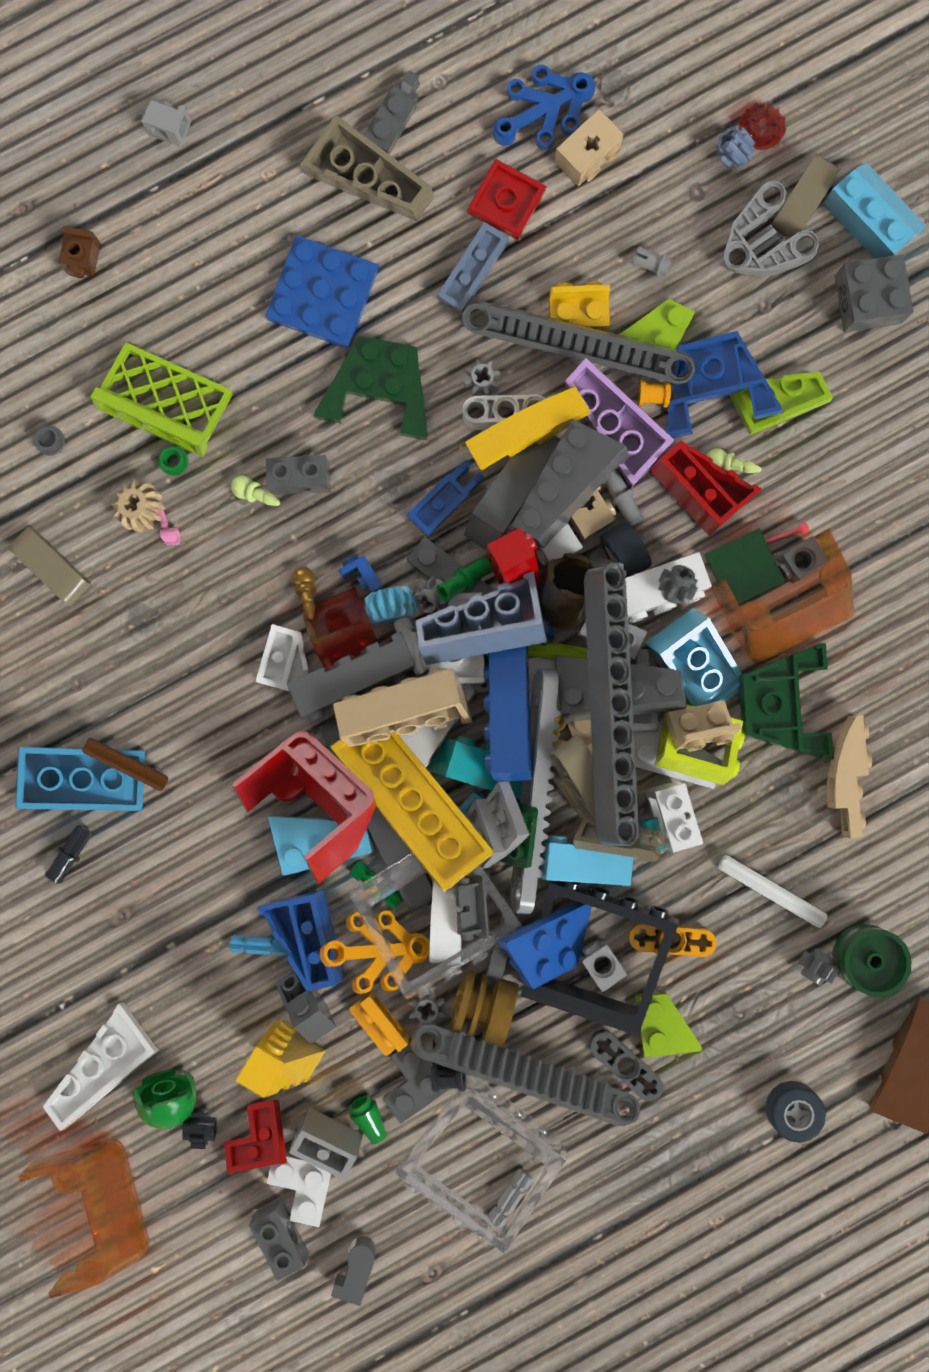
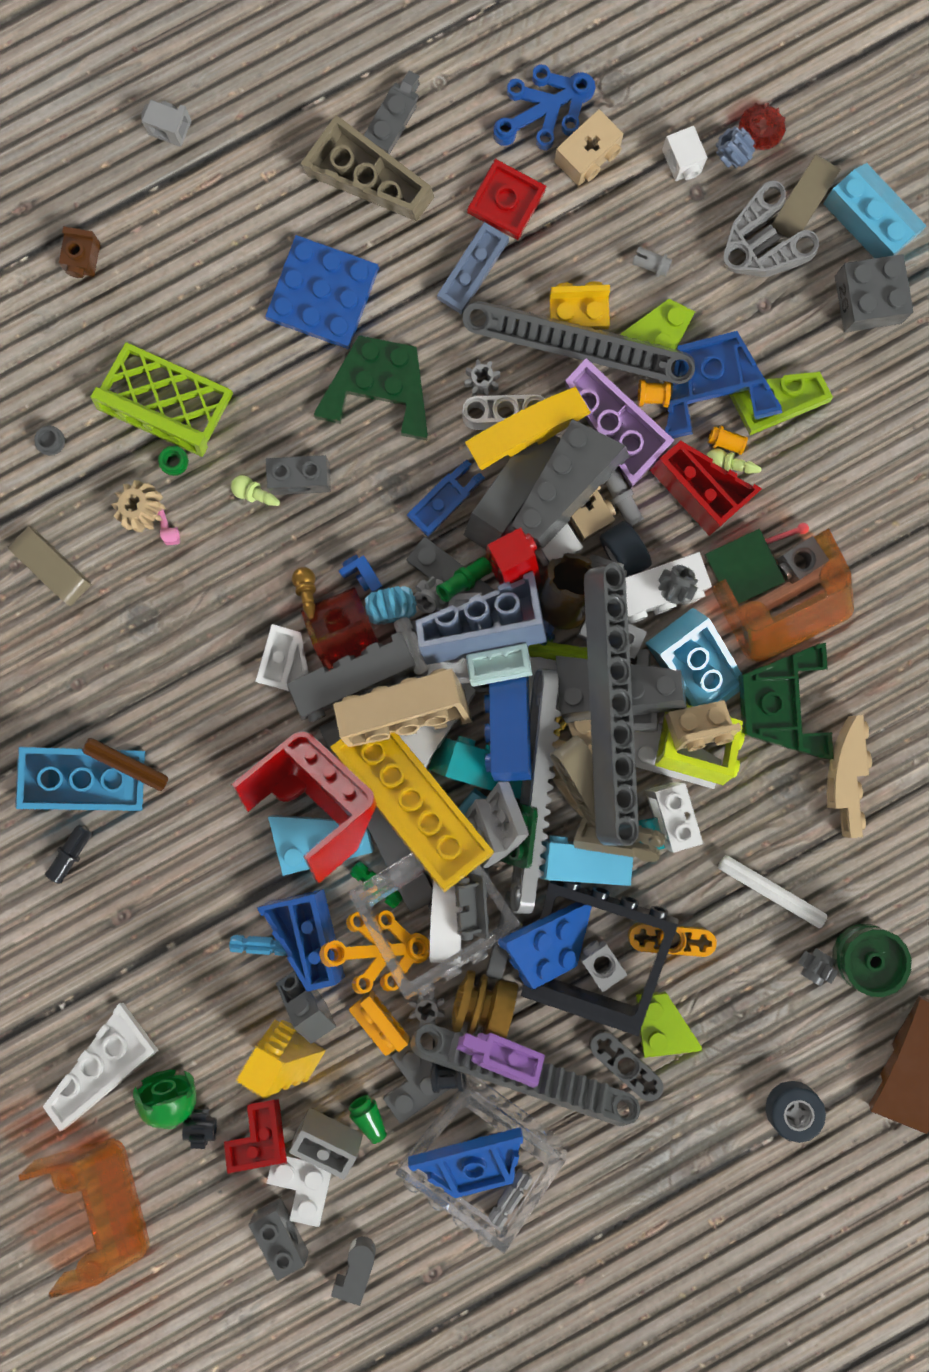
none -> blue wing [408,1127,523,1198]
none -> medium lavender hinge [456,1033,545,1088]
none -> light aqua plate [466,643,533,687]
none -> white brick [662,126,708,181]
none -> light orange pin [707,425,748,455]

